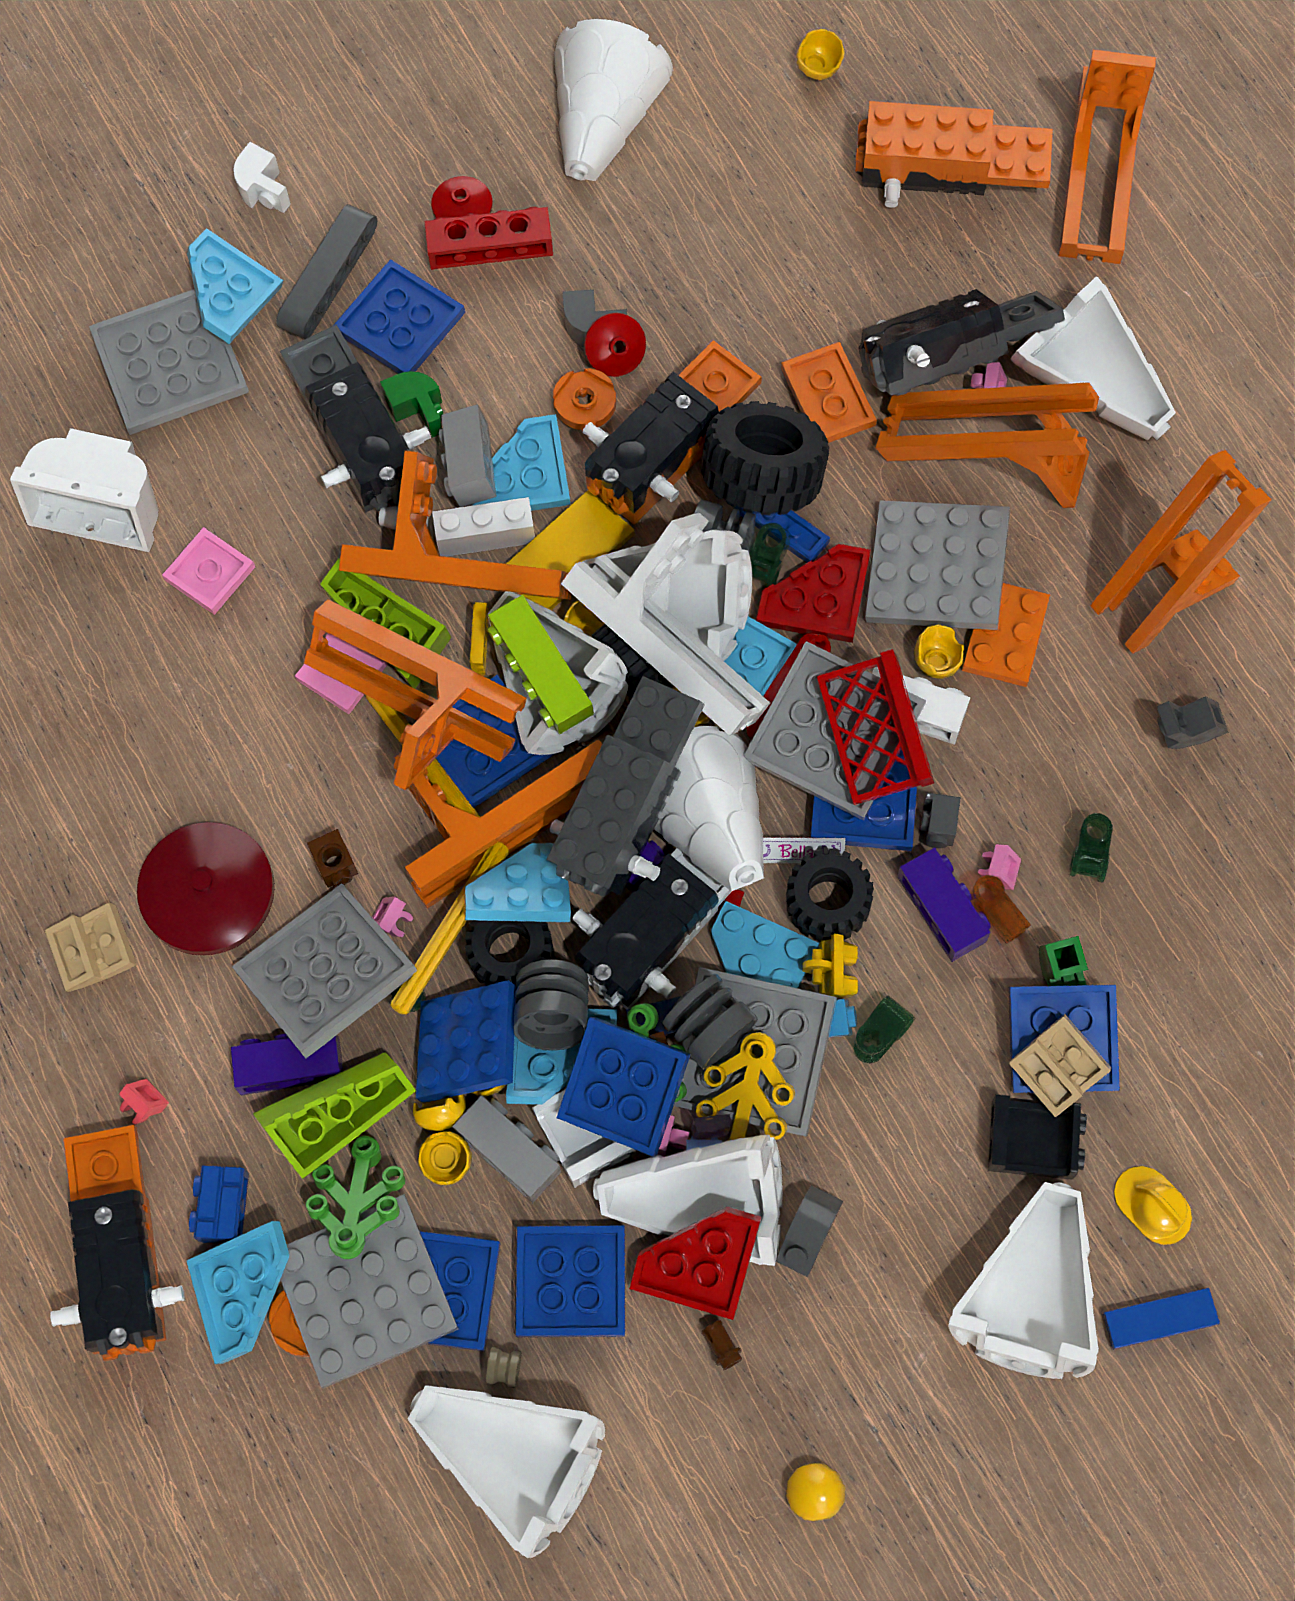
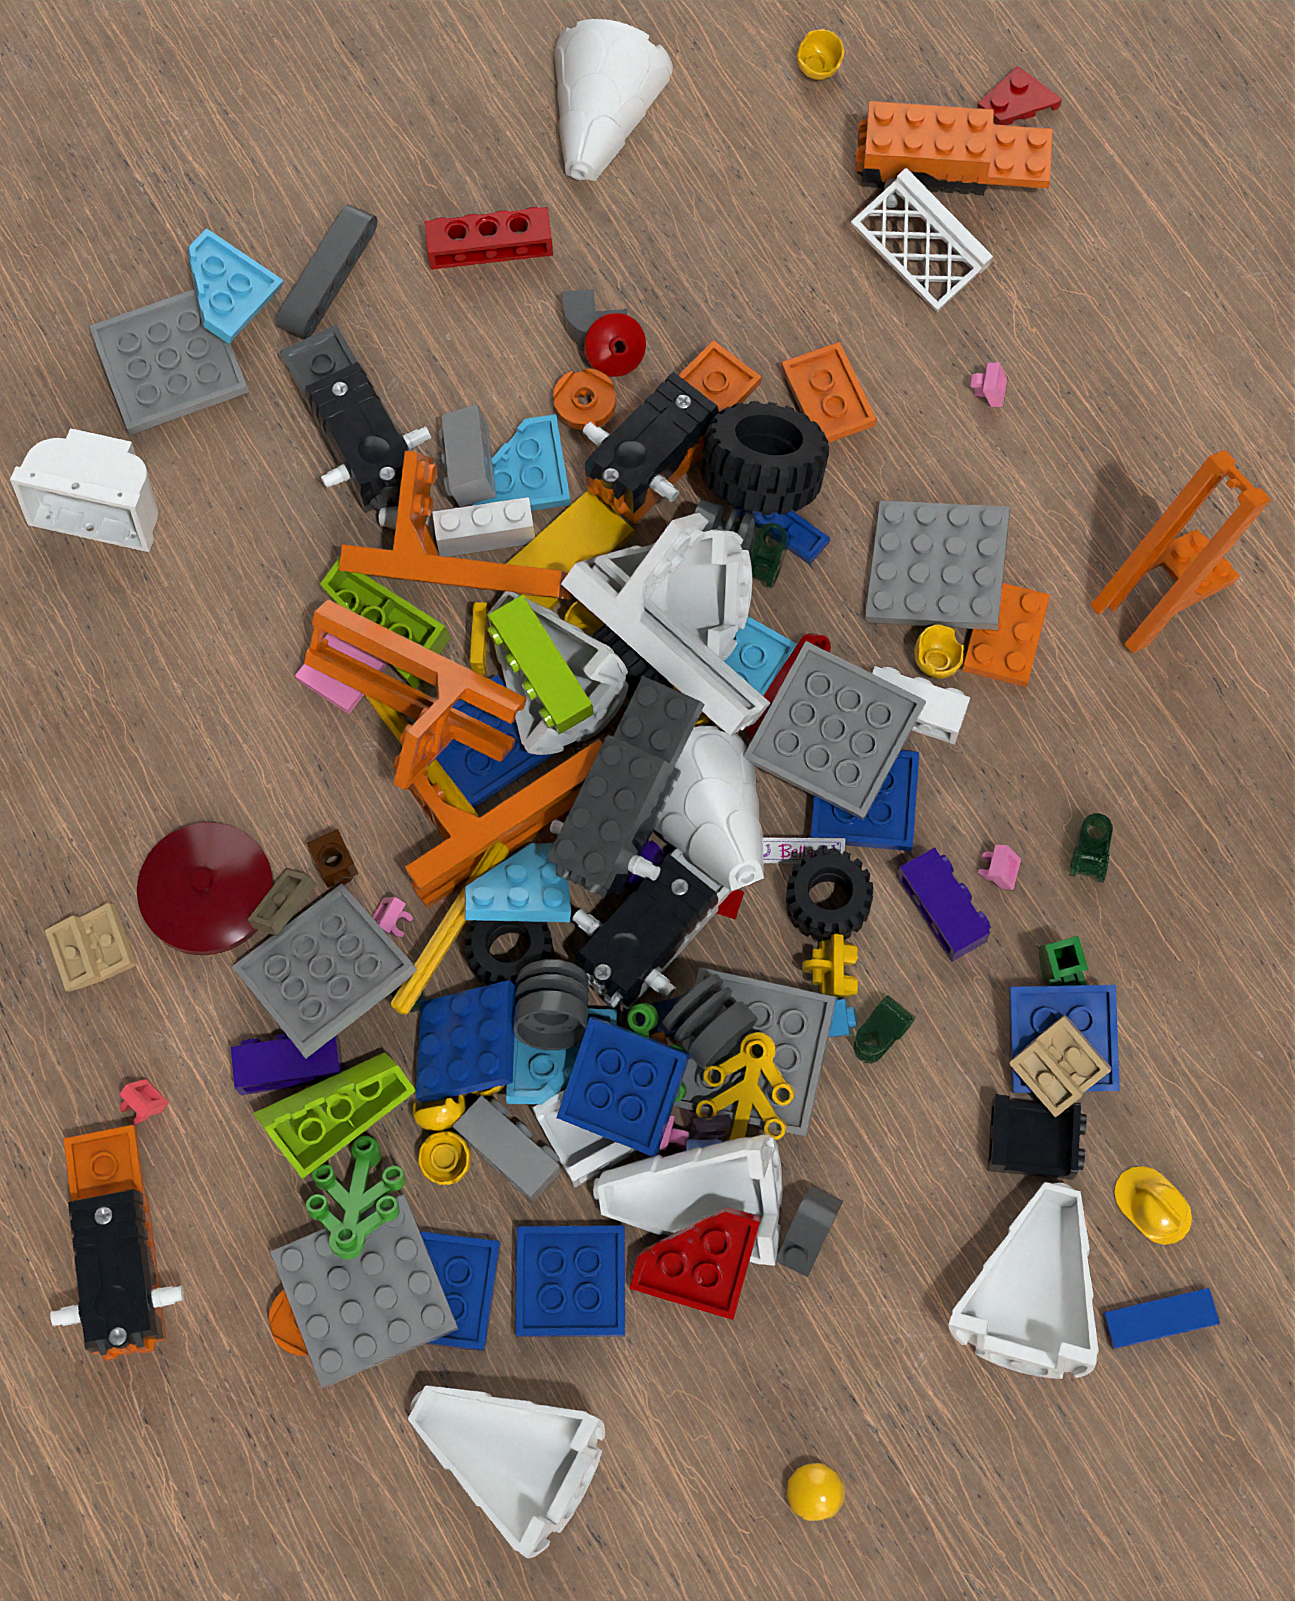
bright pink plate [162,527,255,615] -> none
medium azure plate [186,1221,290,1364] -> none
blue brick [189,1166,249,1244] -> none
white brick [234,142,291,213] -> none
blue plate [333,259,465,374] -> none
green brick [380,371,444,438] -> none
red dish [431,176,493,218] -> none
dark tan wheel [486,1347,521,1388] -> none
reddish brown pin [701,1320,742,1370] -> none
medium azure plate [711,901,819,989] -> none
red plate [756,544,871,643] -> none
red fence [817,649,935,805] -> none
piece [858,289,1065,396] -> none
orange piece [875,382,1099,508] -> none
dark grey brick [921,793,961,848] -> none
clear orange piece [970,875,1031,944] -> none
white cone [1010,276,1176,440] -> none
orange piece [1058,49,1156,264] -> none
dark grey brick [1157,696,1229,749] -> none
none -> dark tan plate [247,869,317,936]
none -> white fence [851,168,993,313]
none -> red wing [977,66,1062,125]

